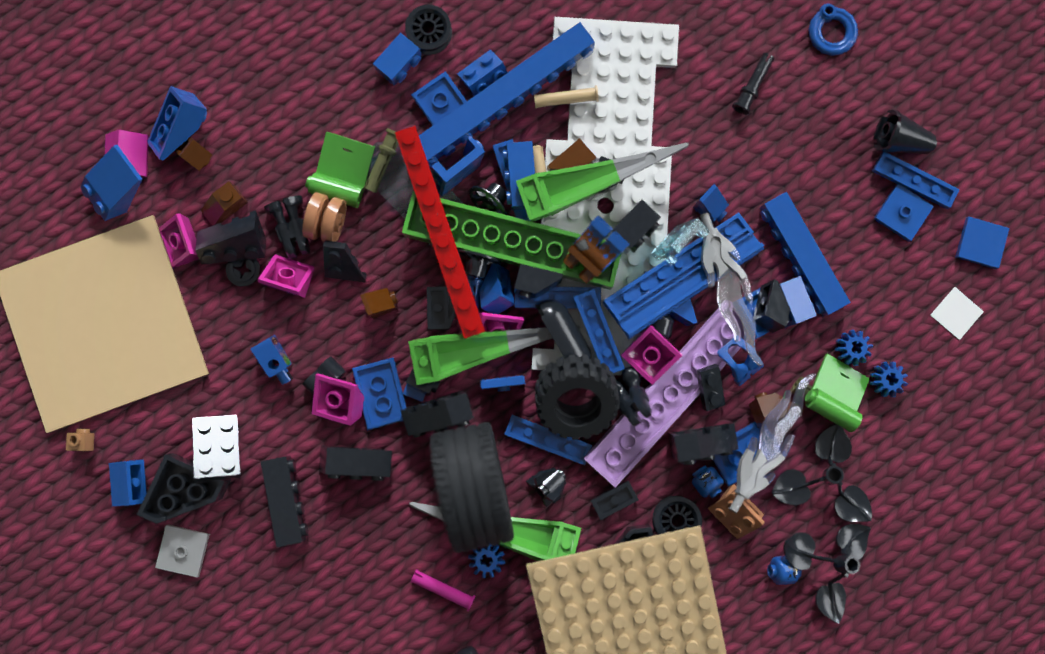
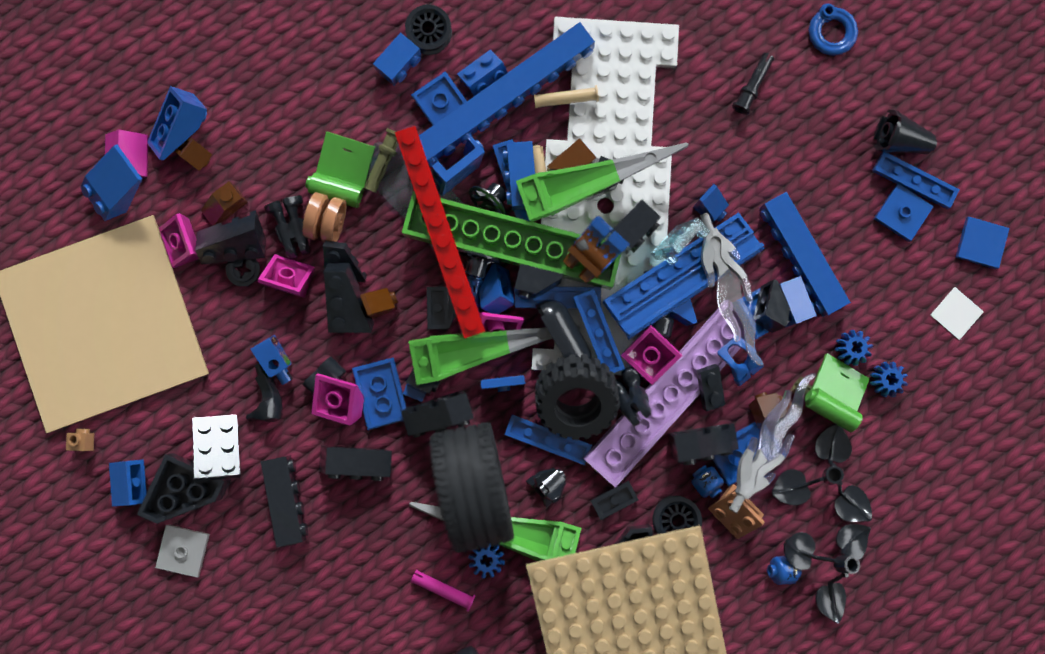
none -> black animal [246,363,283,422]
none -> black wedge [324,263,374,333]

